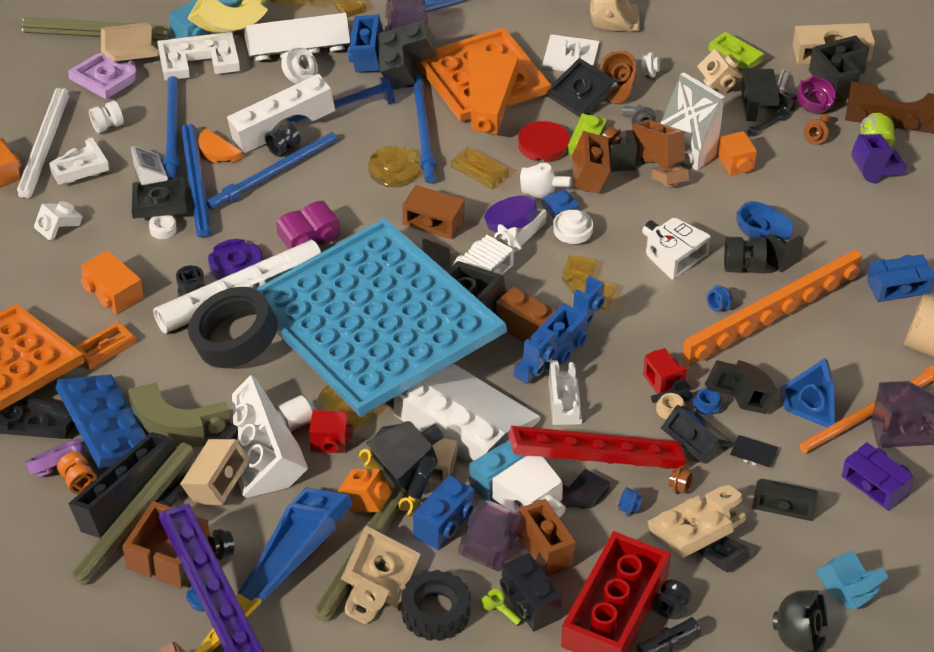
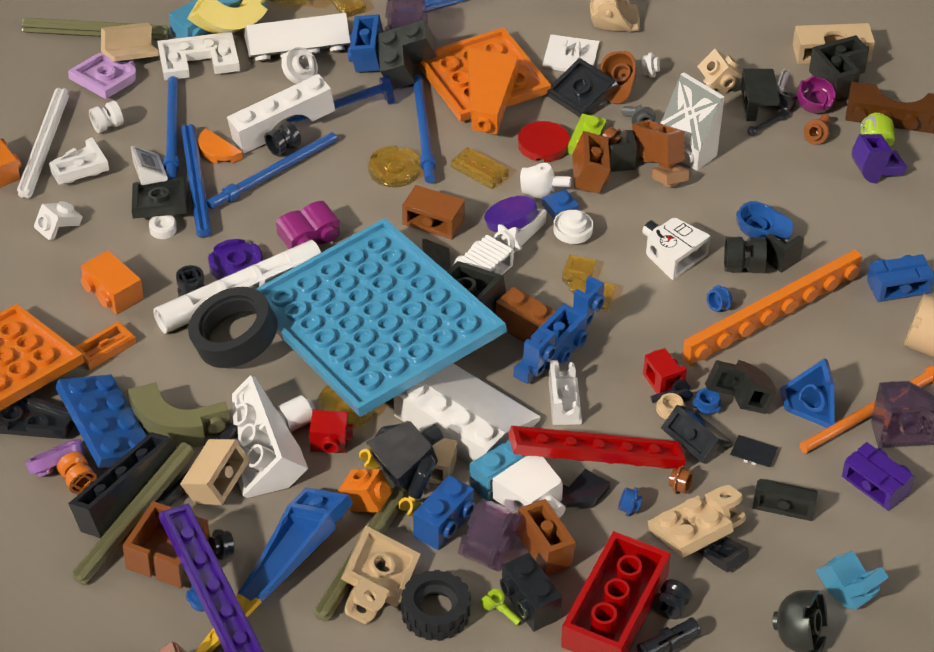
lime plate [709,32,764,70] -> none
orange brick [717,131,757,176] -> none

